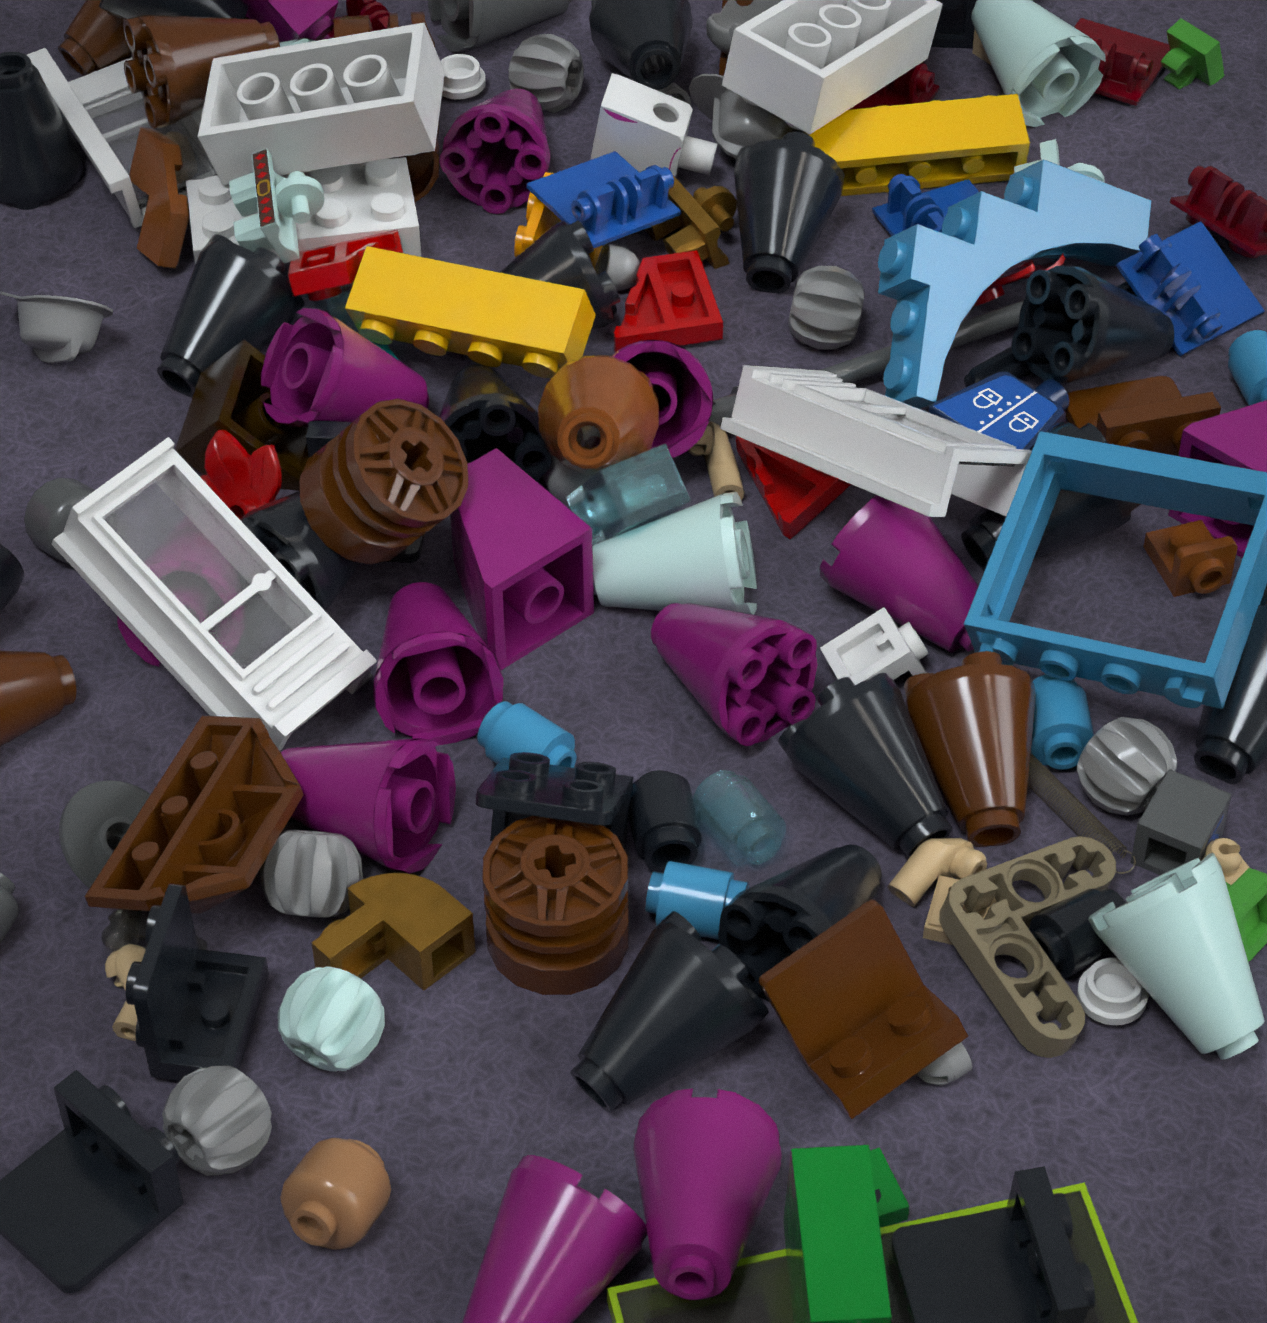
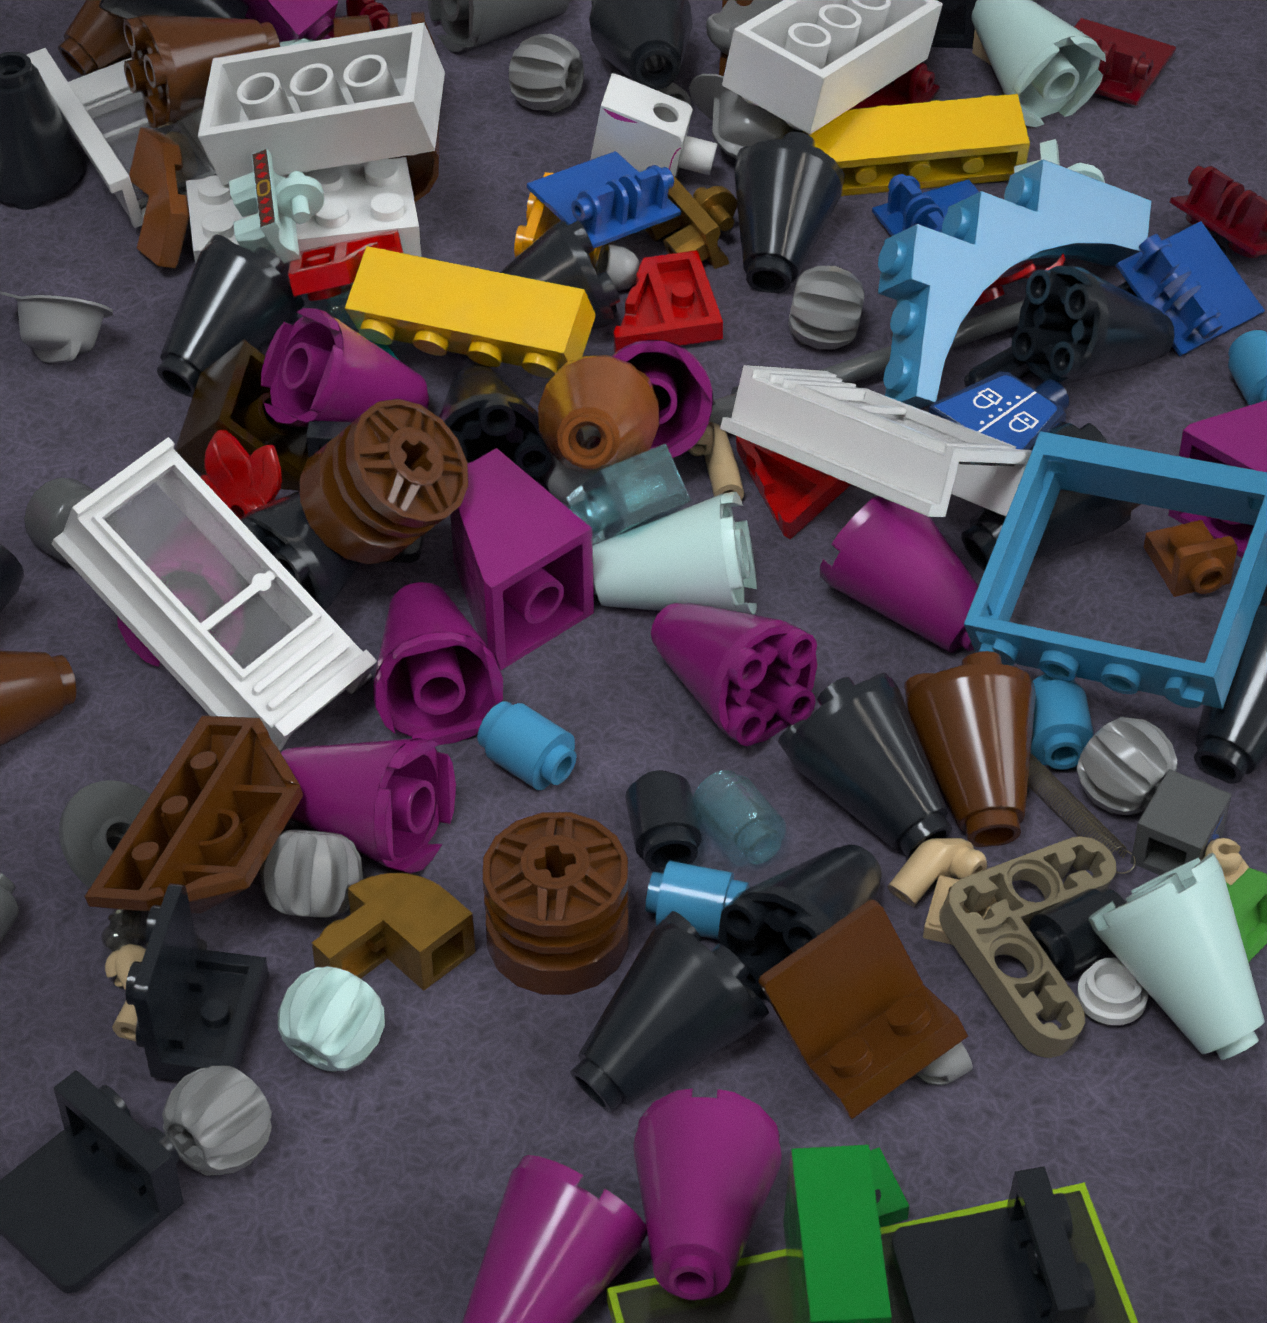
medium nougat head [280,1138,392,1250] -> none
magenta cone [439,89,551,214] -> none
white plate [440,54,486,99] -> none
black bracket [476,752,633,850] -> none
white bracket [820,607,929,685] -> none
reddish brown bracket [1064,376,1221,456] -> none
bright green tile [1161,18,1225,90] -> none

